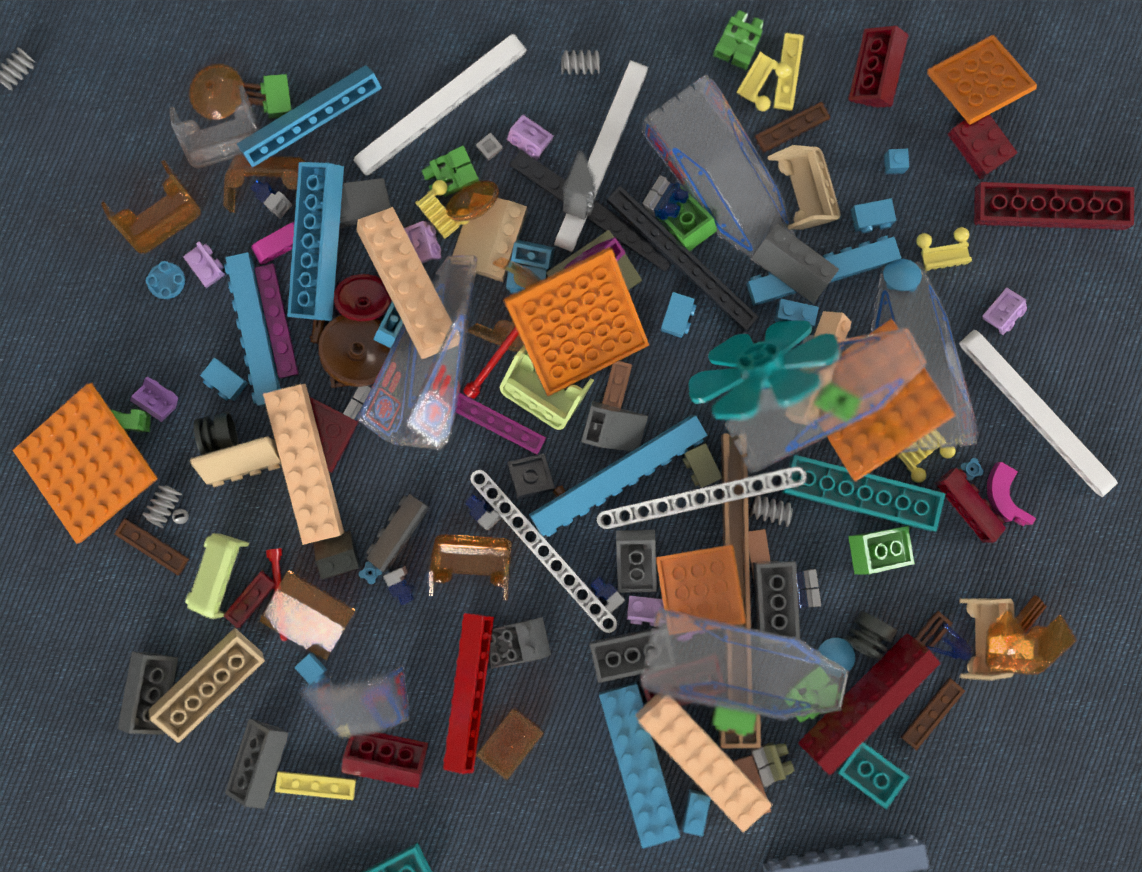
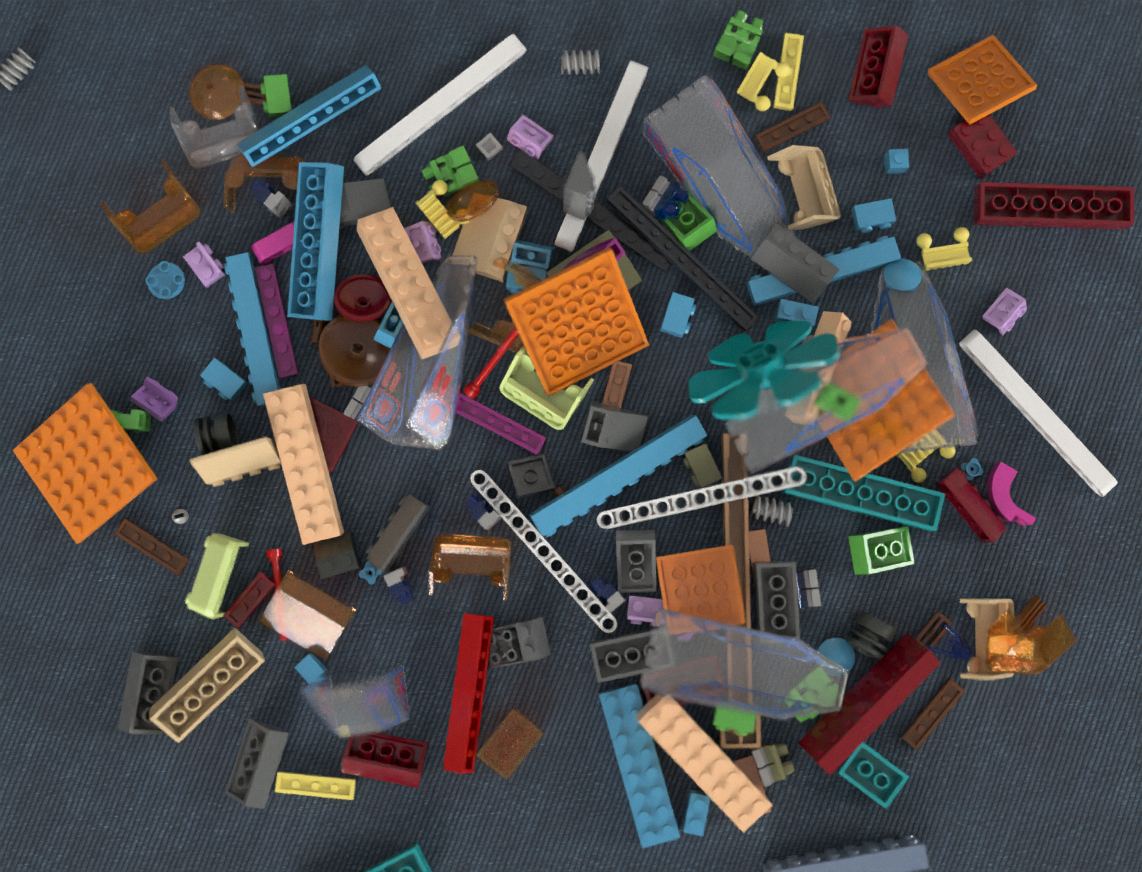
light grey piece [143,485,182,528] -> none

